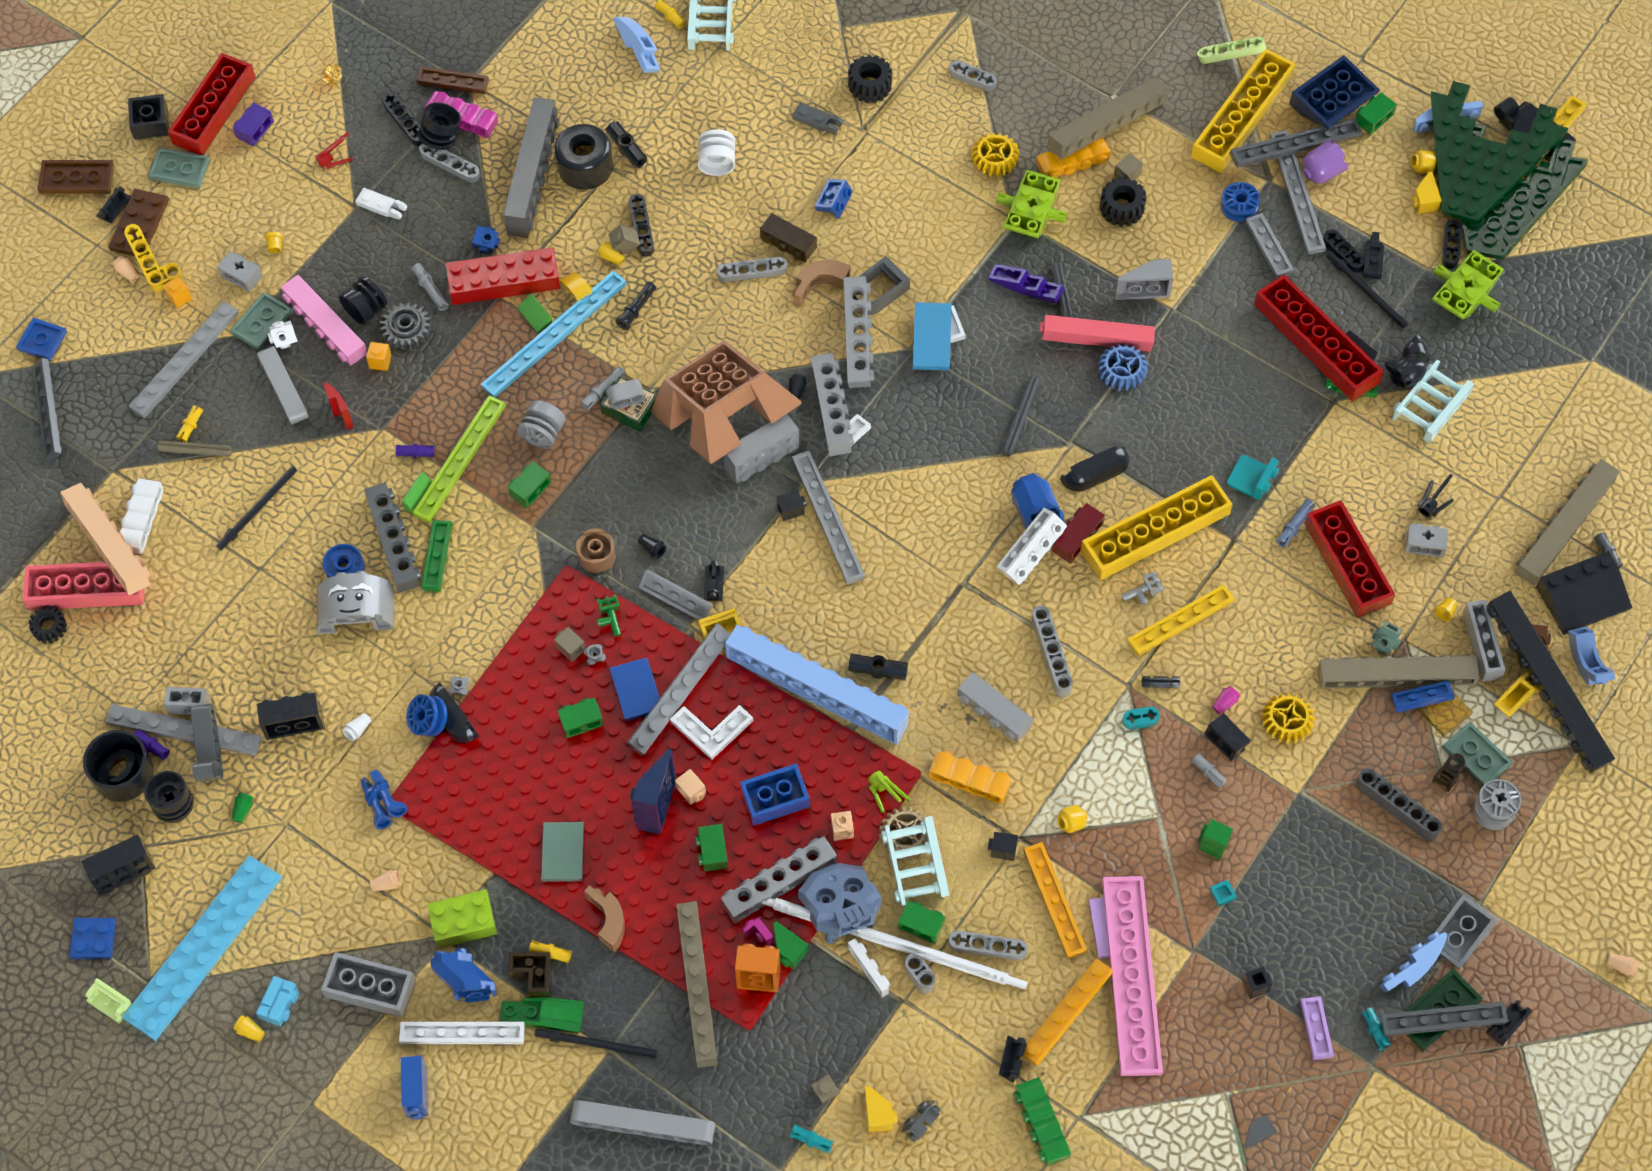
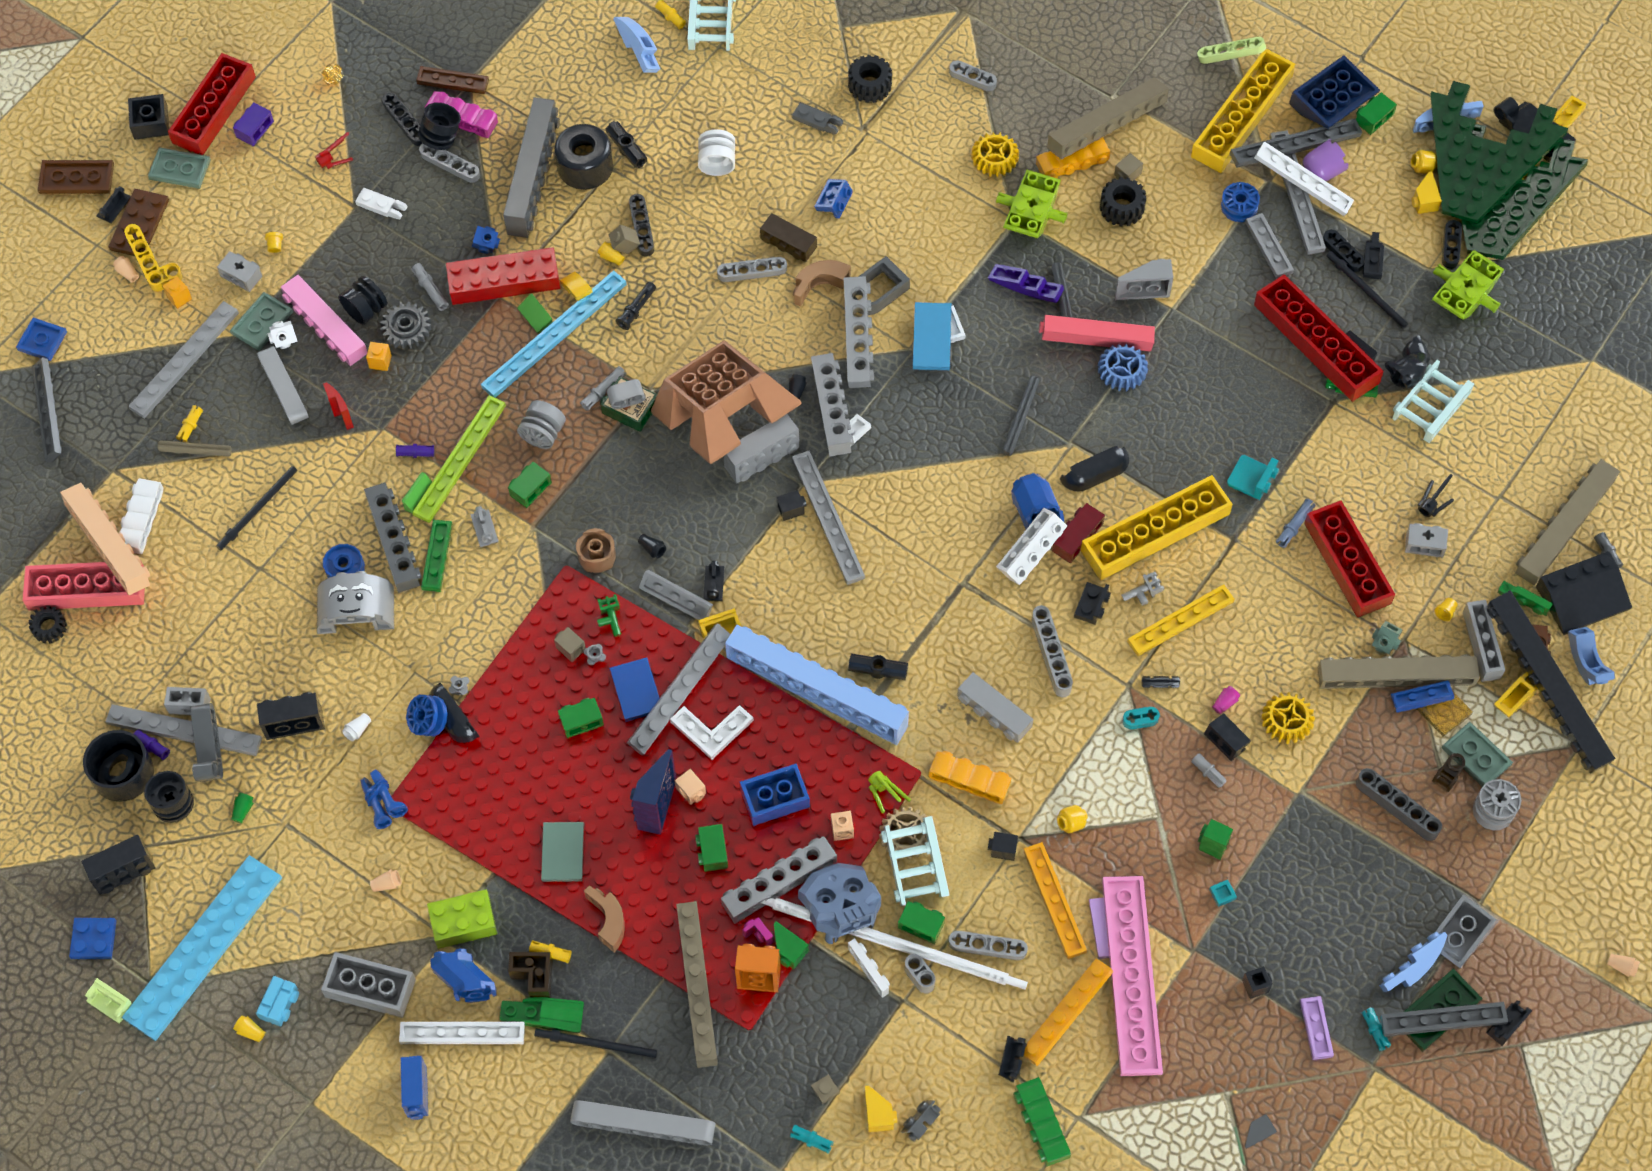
none -> light grey hinge [470,506,498,547]
none -> black bracket [1074,582,1111,625]
none -> white plate [1254,142,1354,216]
none -> green hinge [1497,581,1552,616]

